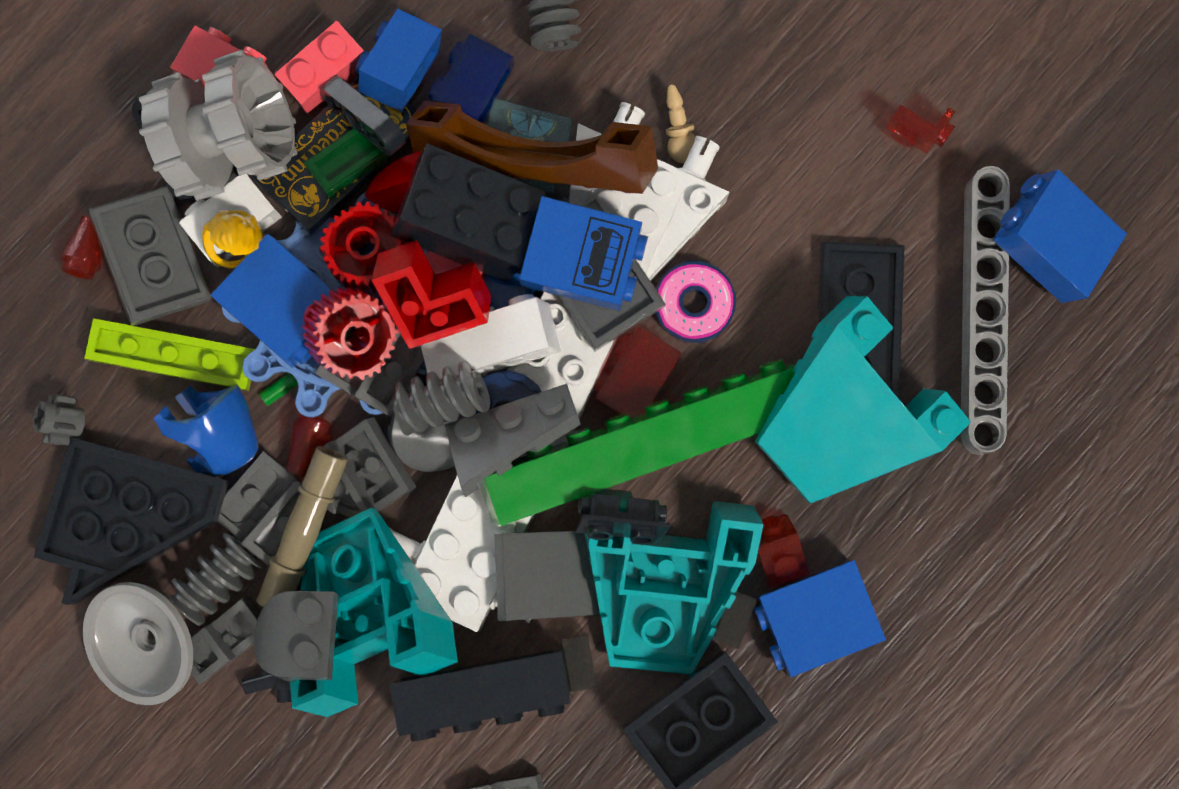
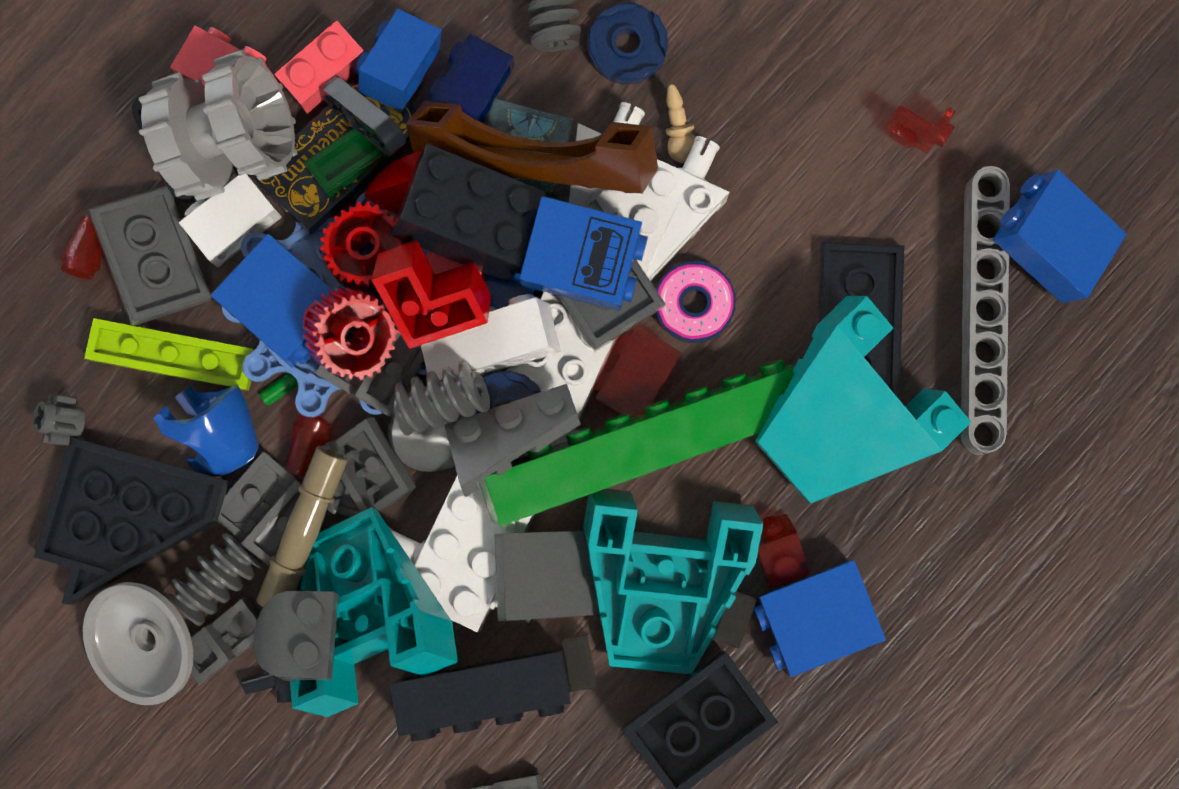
yellow piece [202,210,264,269] -> none
black hinge [575,493,670,545] -> none
none -> dark blue tile [587,2,668,85]

